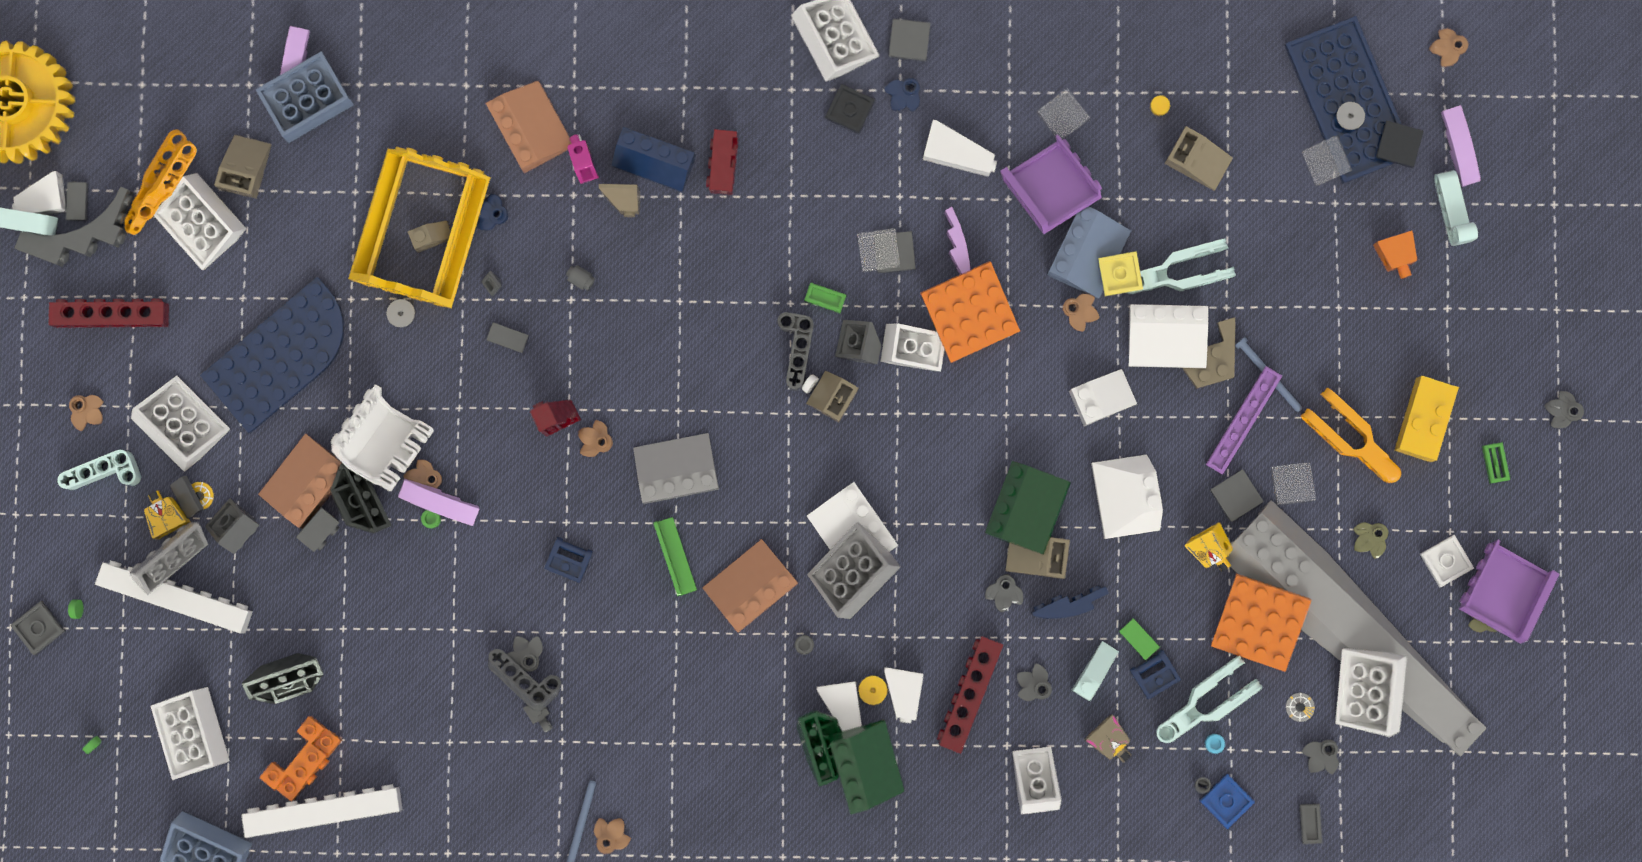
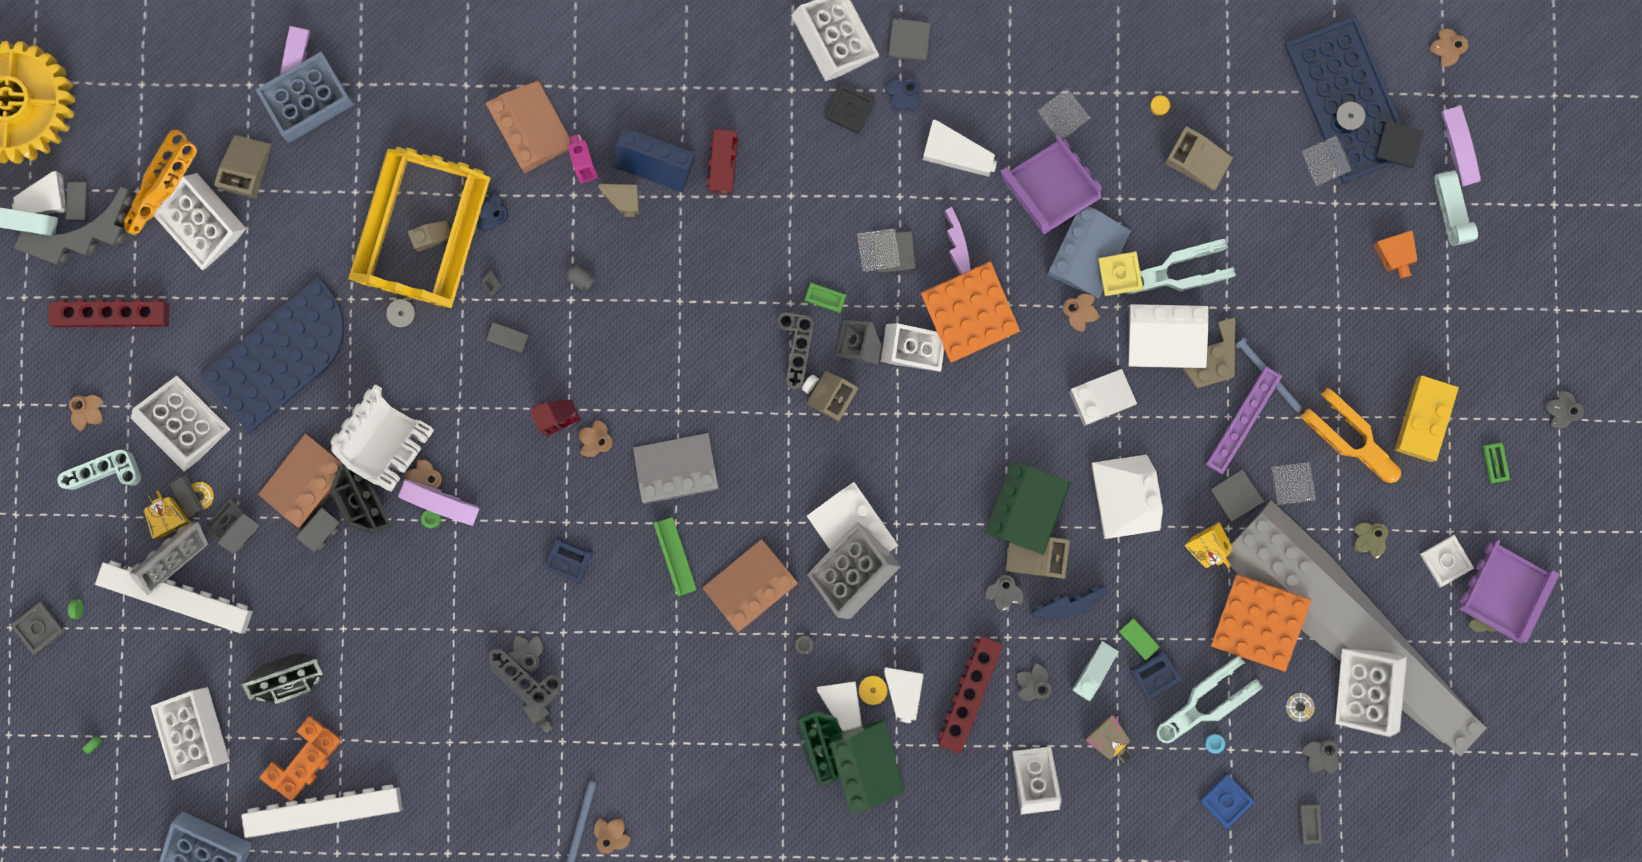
dark grey hinge [1194,777,1211,794] -> none

